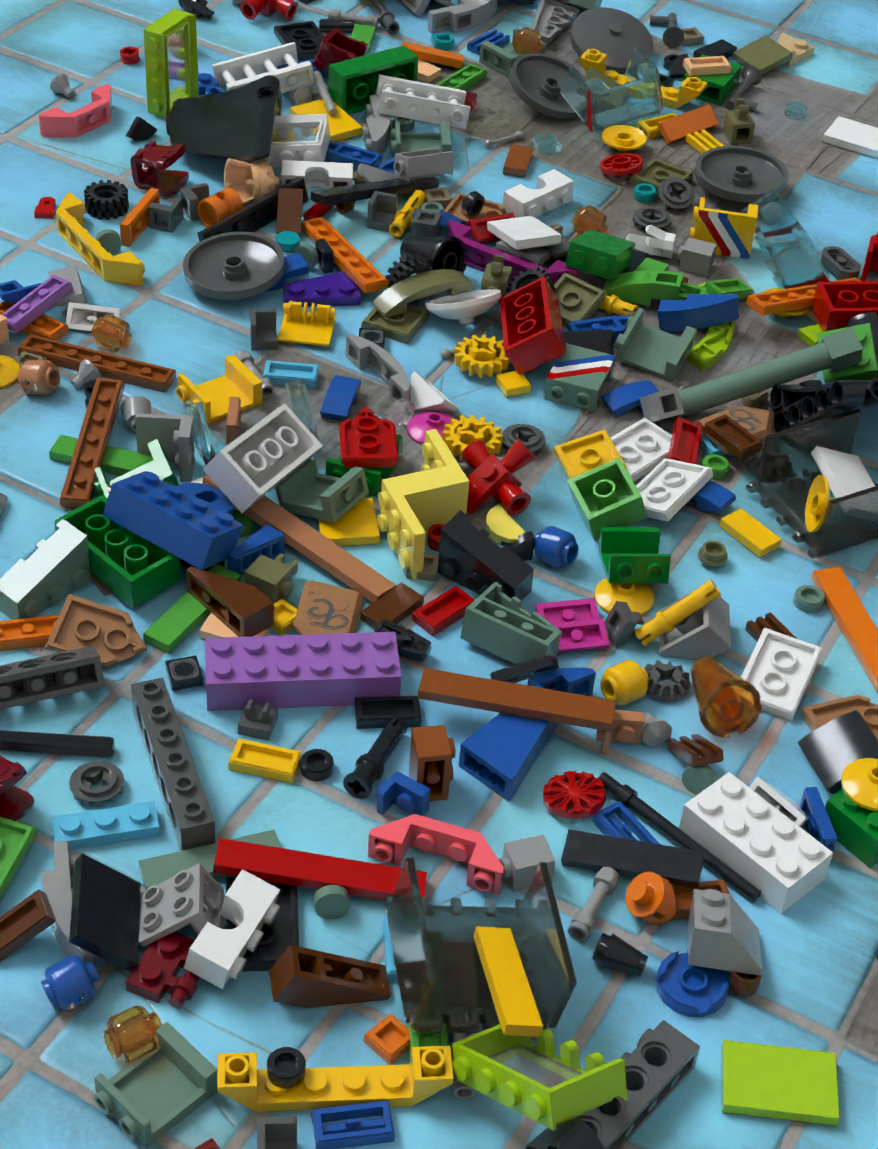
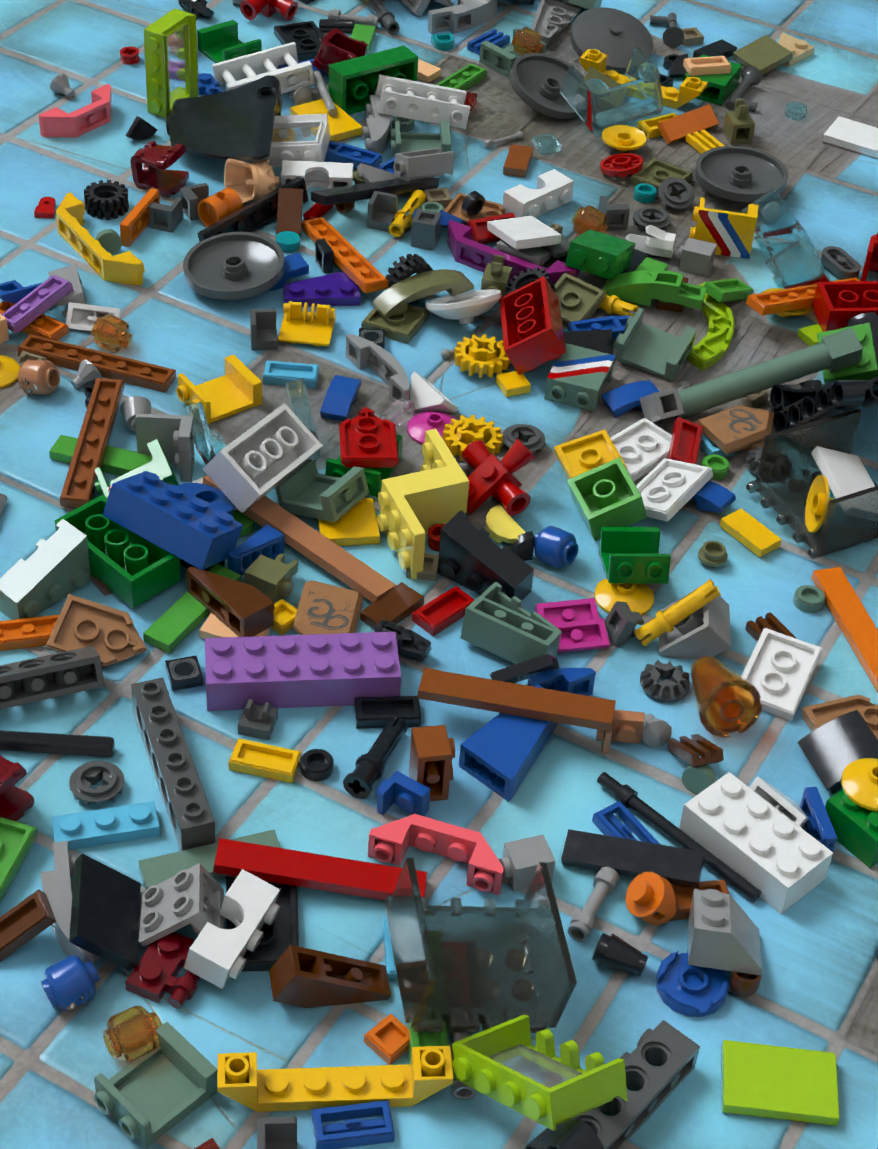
nougat tile [226,396,241,445] -> none
light grey bar [235,350,274,399] -> none
black tile [267,1047,306,1088] -> none
sand green tile [294,243,319,269] -> none
sand green tile [313,885,350,919] -> none
black cone [400,236,468,273] -> none
orange tile [401,41,464,69] -> none
yellow tile [473,926,543,1037] -> none
red wheel [543,771,606,819] -> none
yellow head [600,660,649,706] -> none
blue slope [658,294,740,333] -> none
reddish brown tile [704,414,763,460] -> none
none -> green panel [197,20,262,63]
none -> dark grey panel [597,196,630,231]

